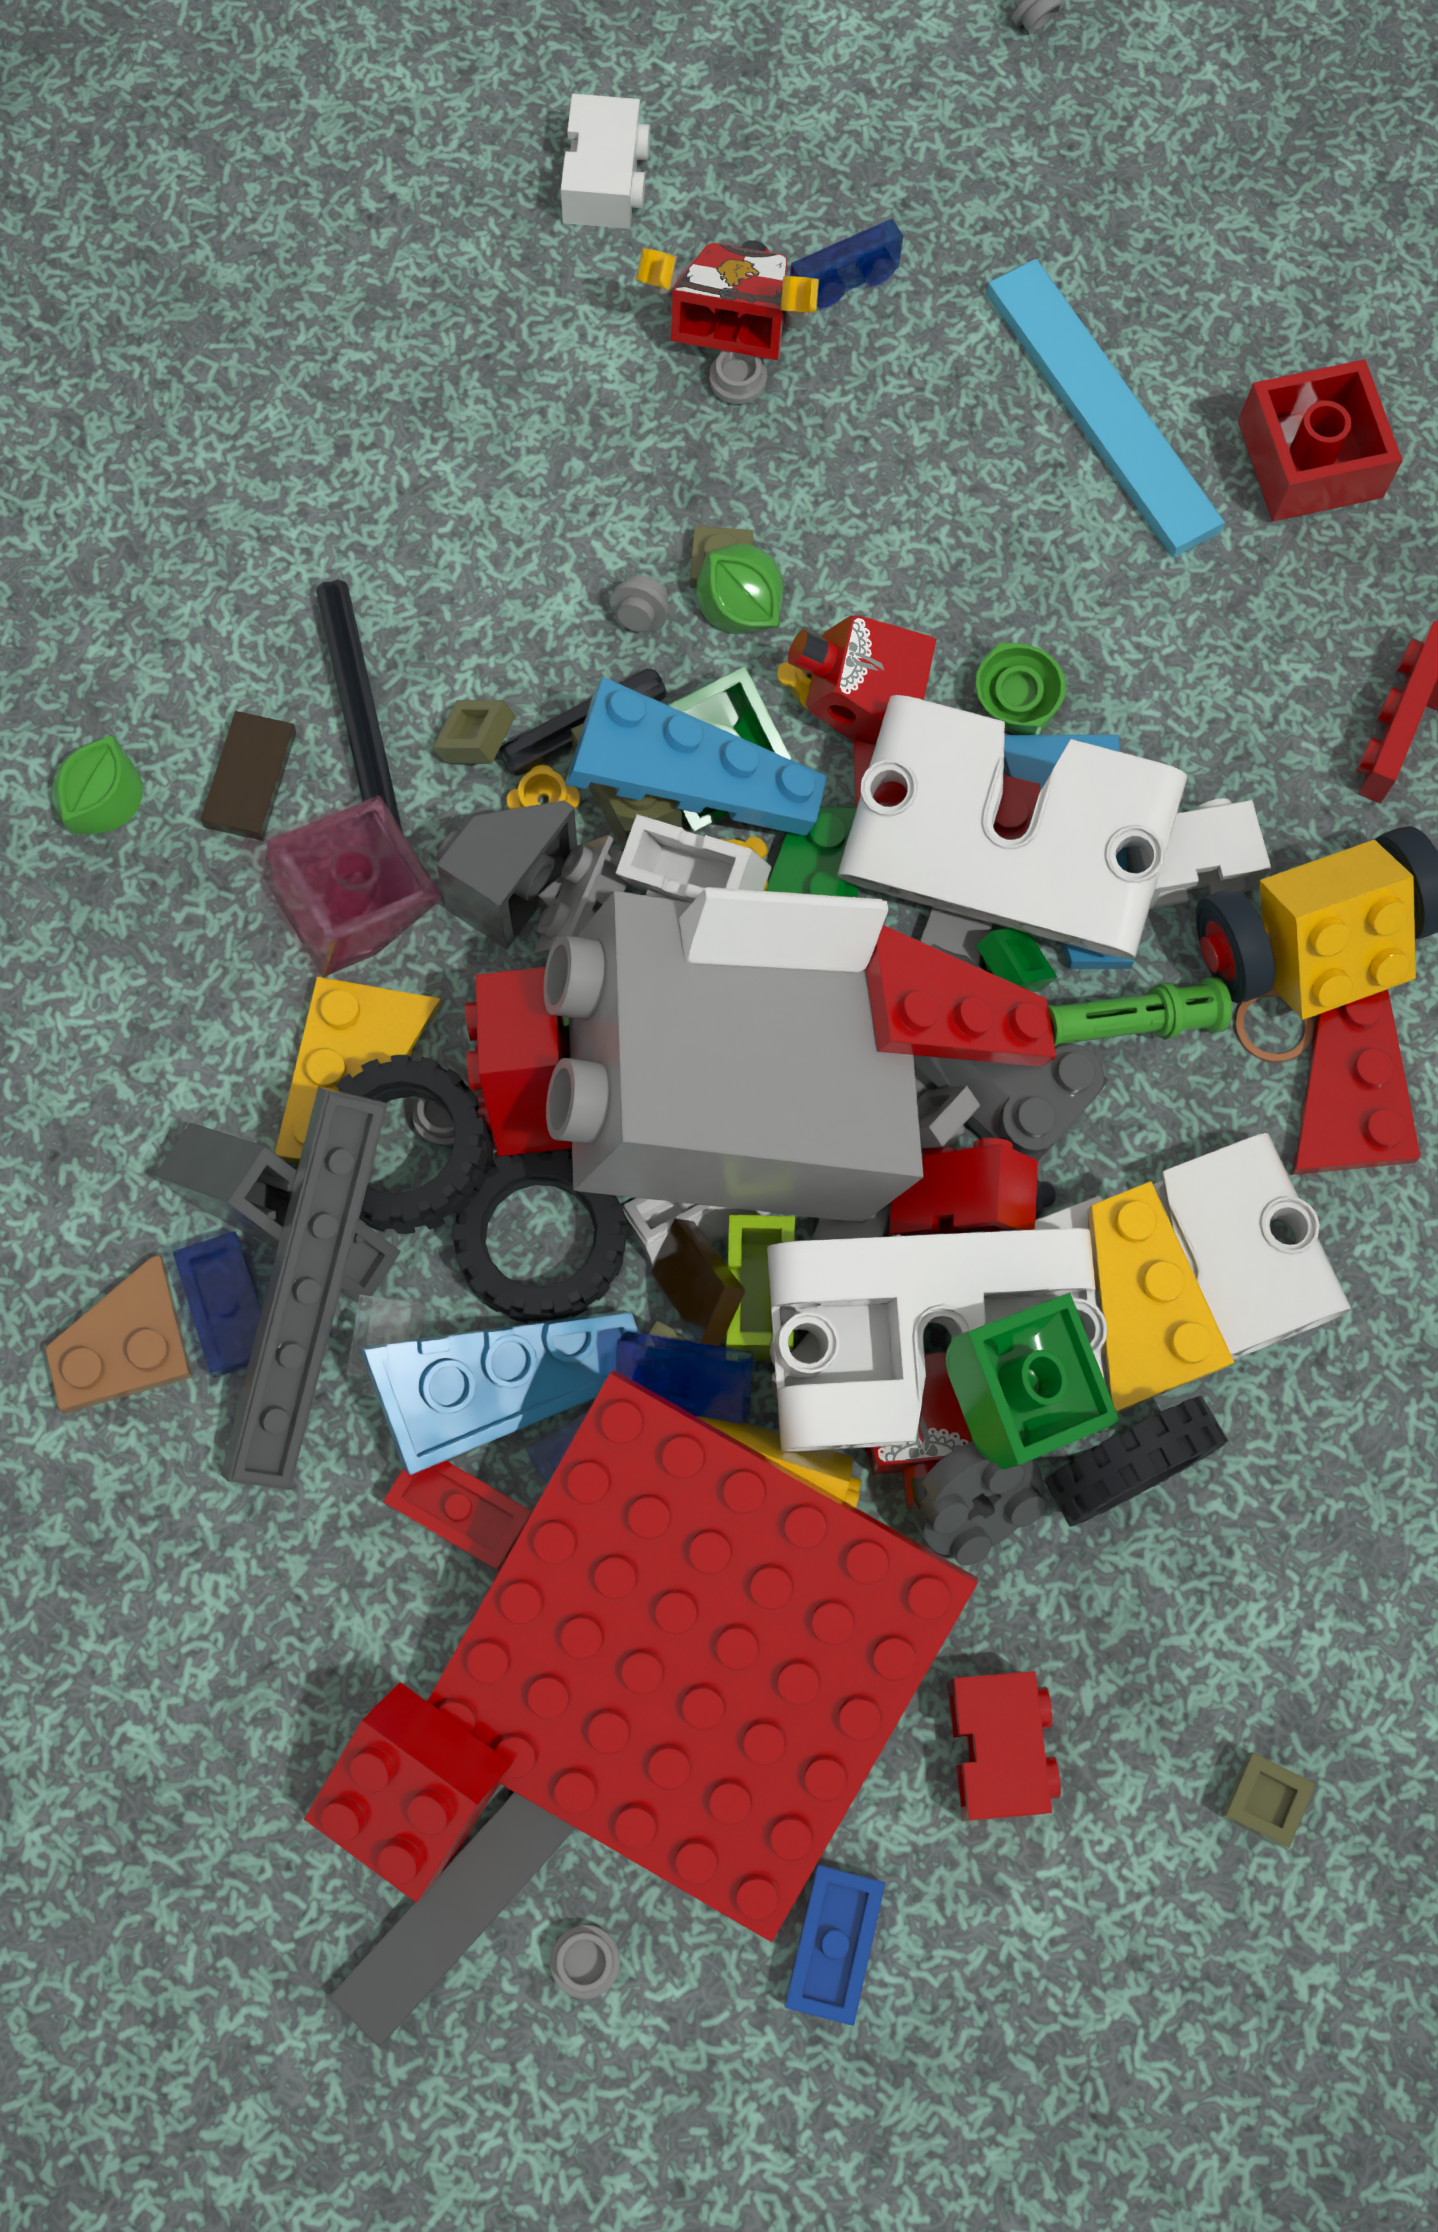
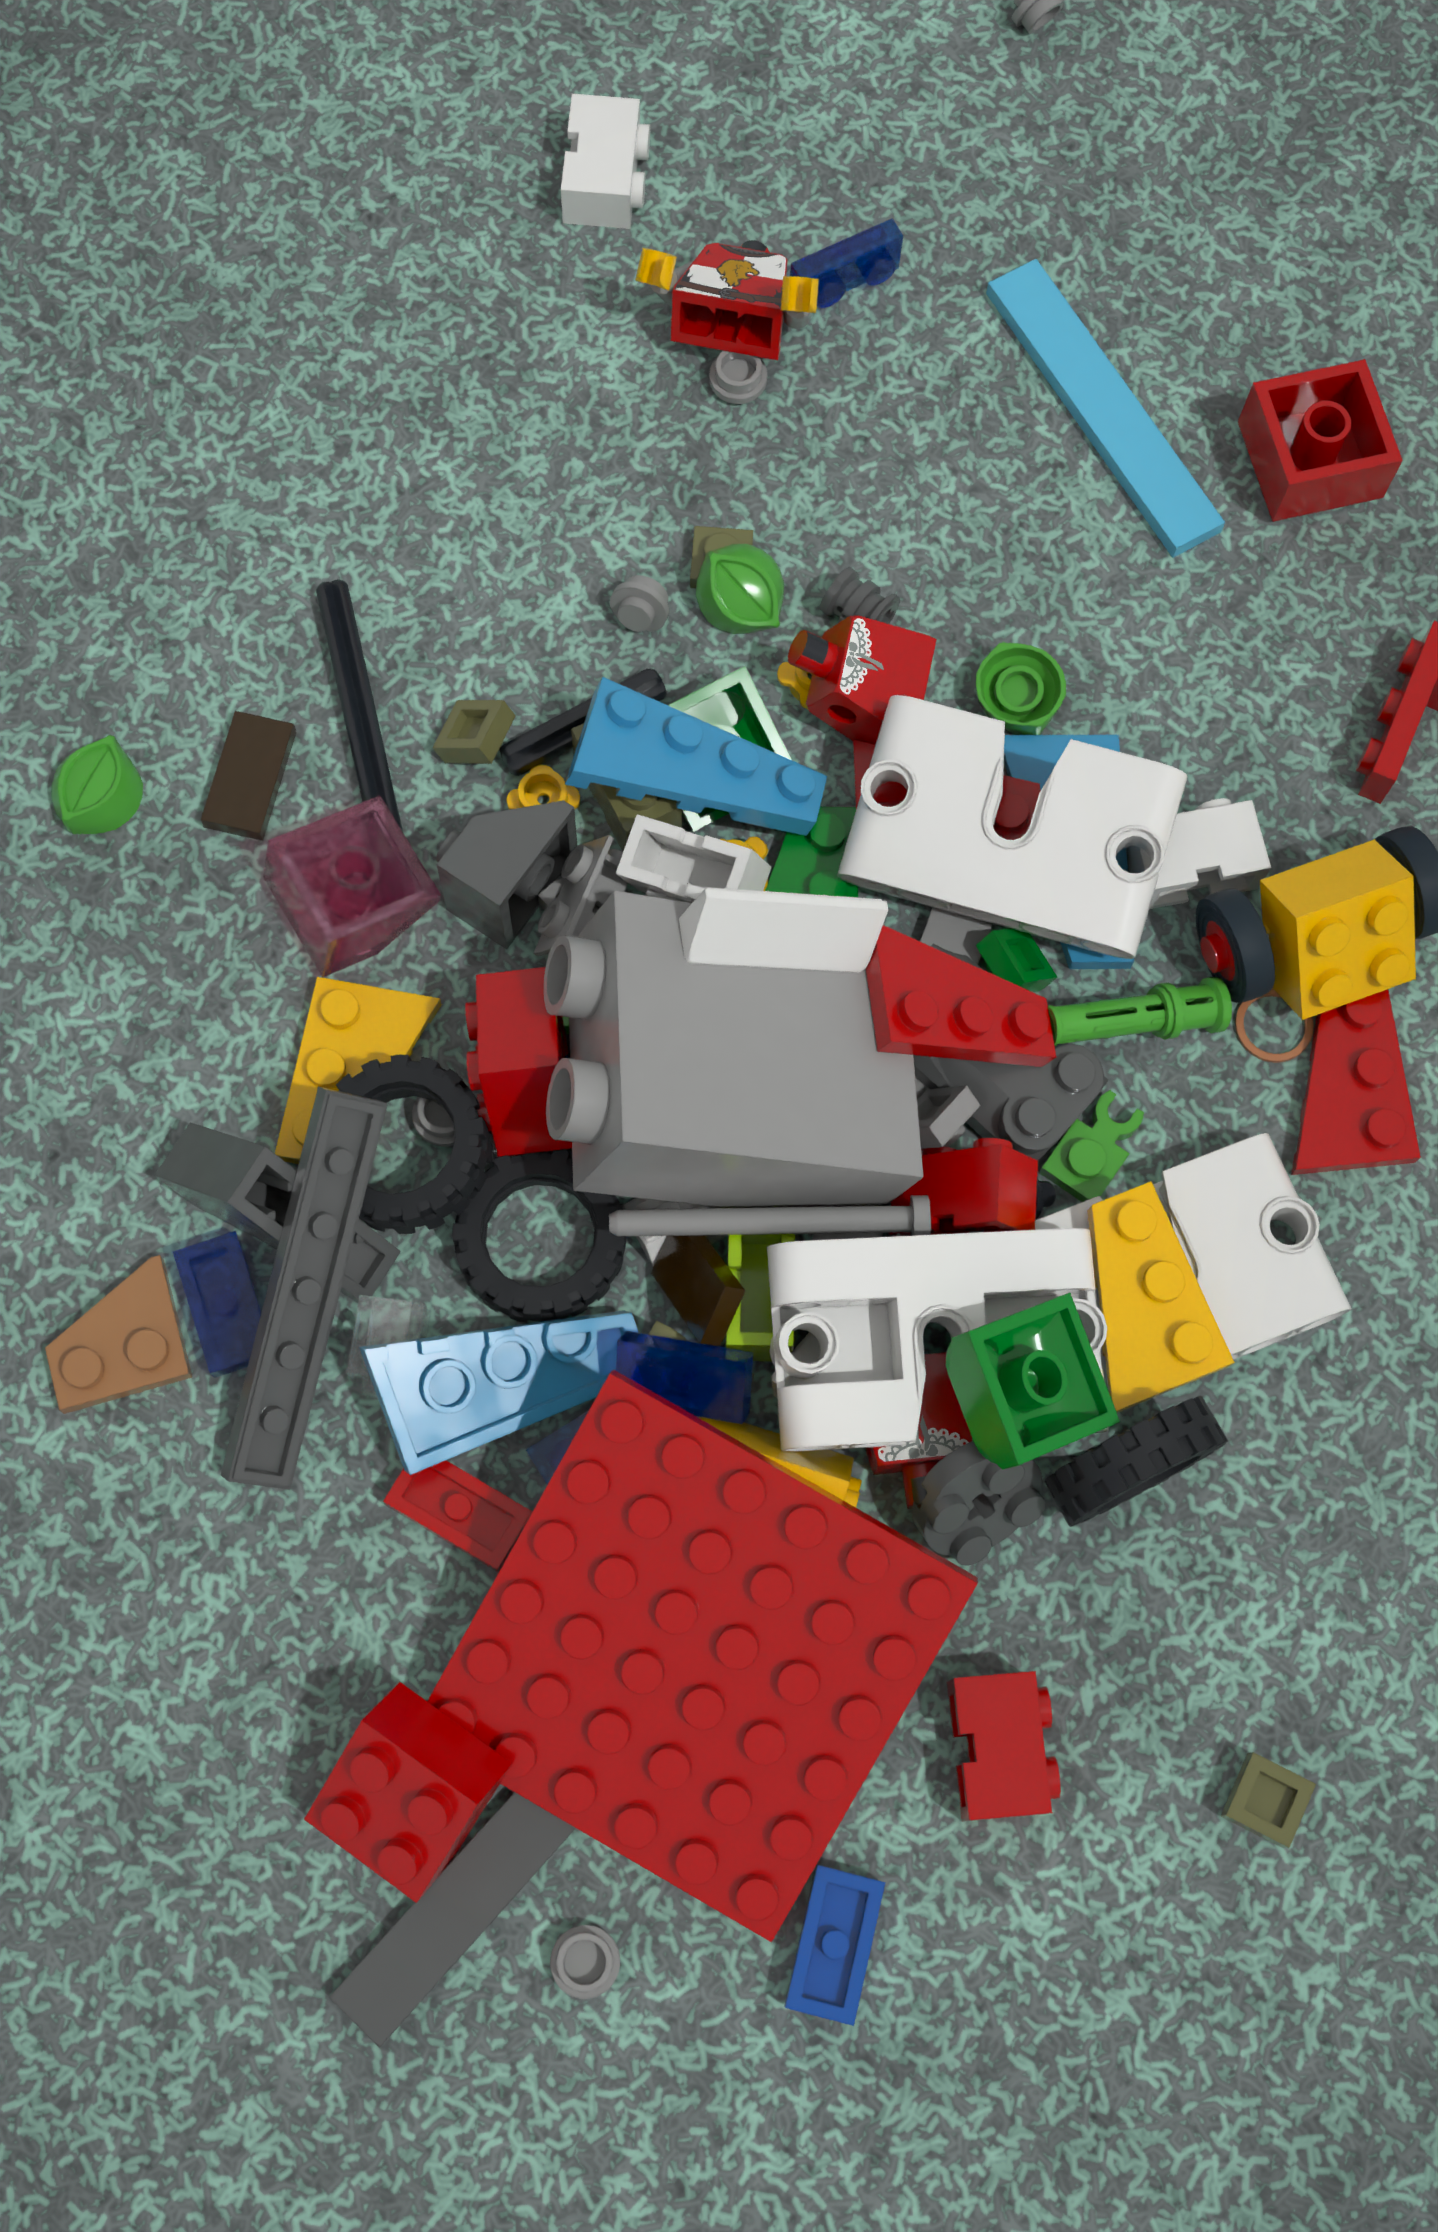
none -> light grey bar [609,1195,931,1237]
none -> dark grey bush [820,567,900,624]
none -> bright green plate [1039,1090,1144,1202]

